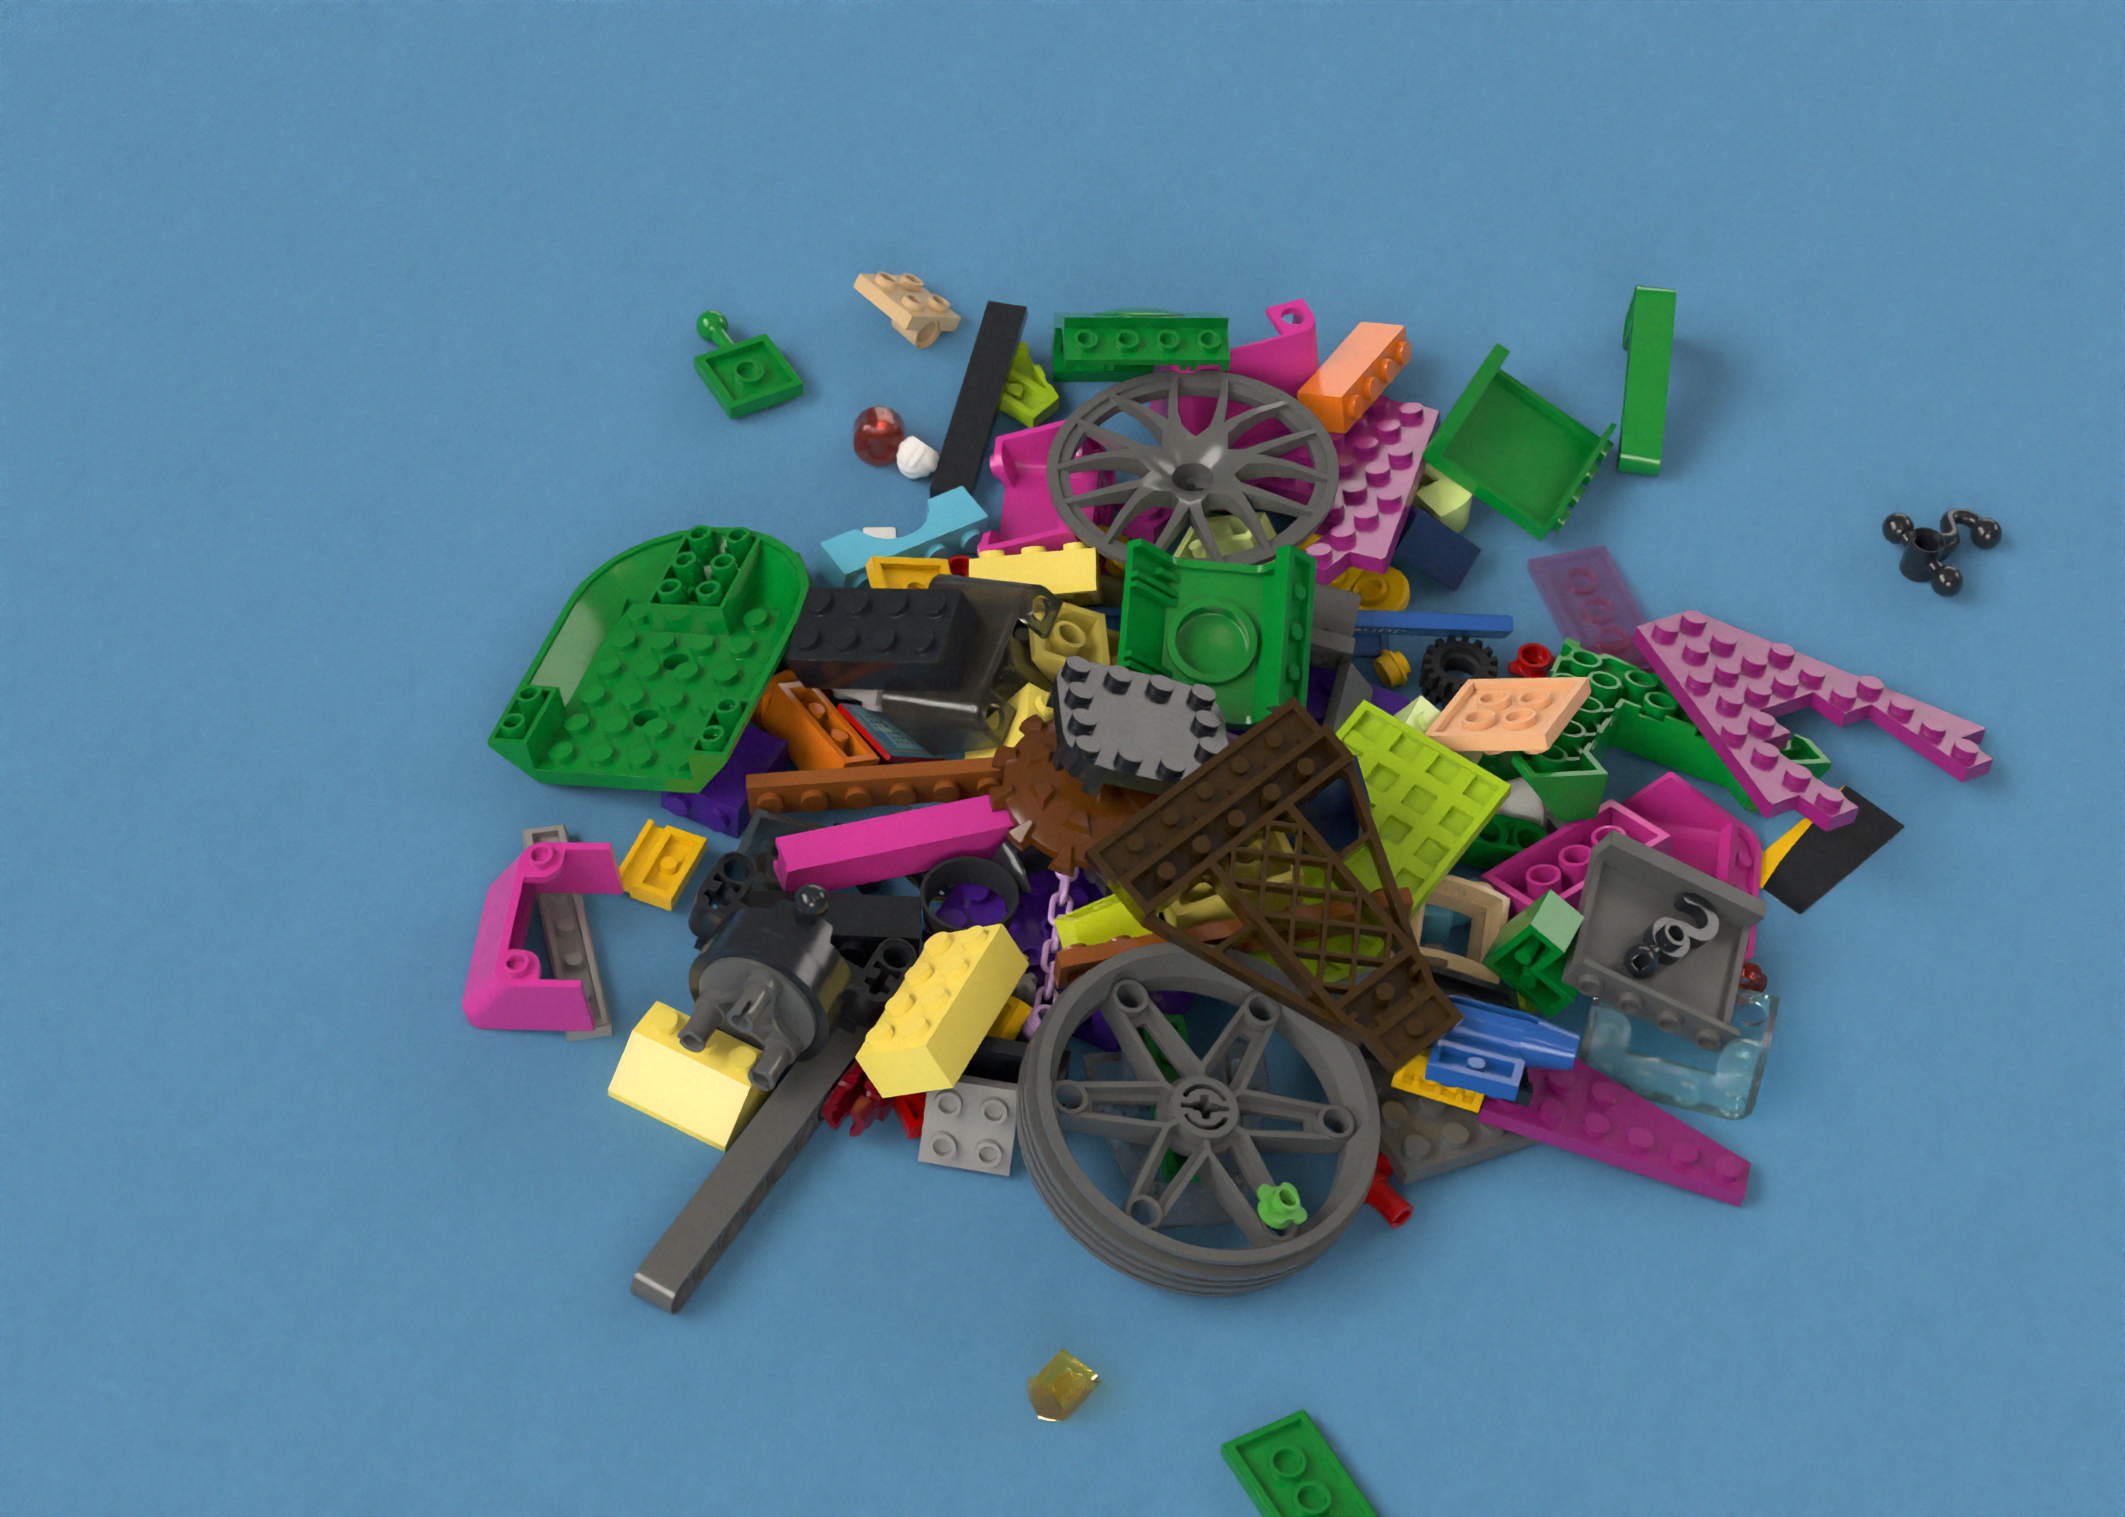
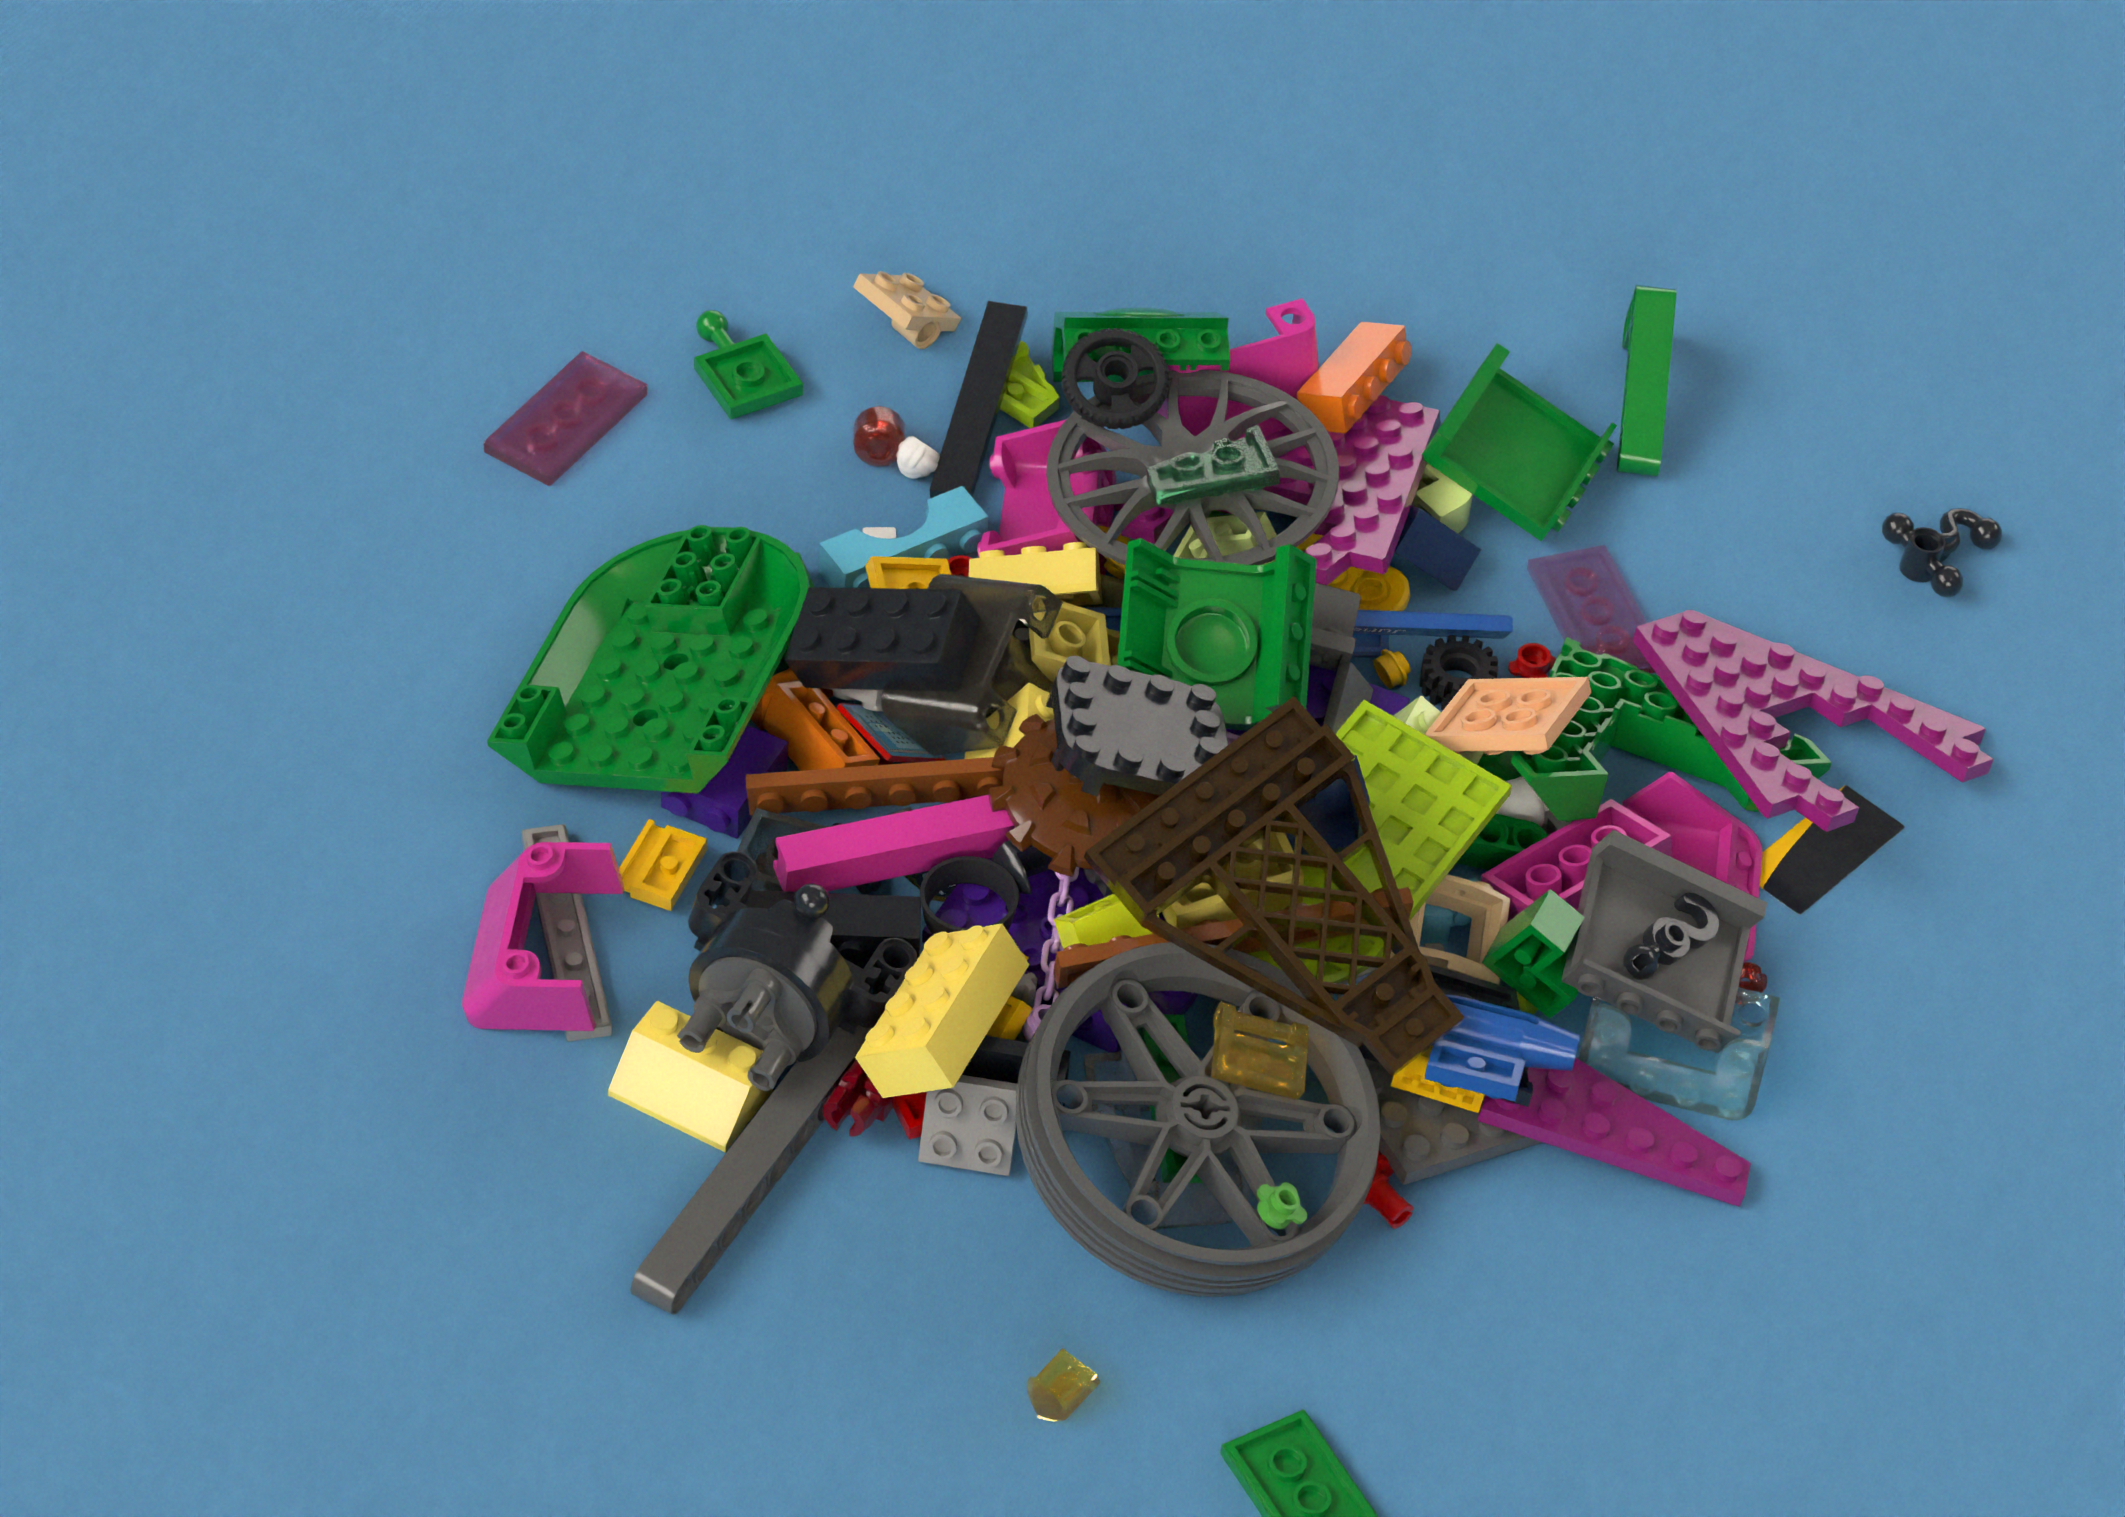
none -> clear pink tile [483,351,647,487]
none -> black wheel [1062,328,1169,429]
none -> clear green wing [1146,425,1280,505]
none -> clear yellow plate [1211,1002,1309,1100]

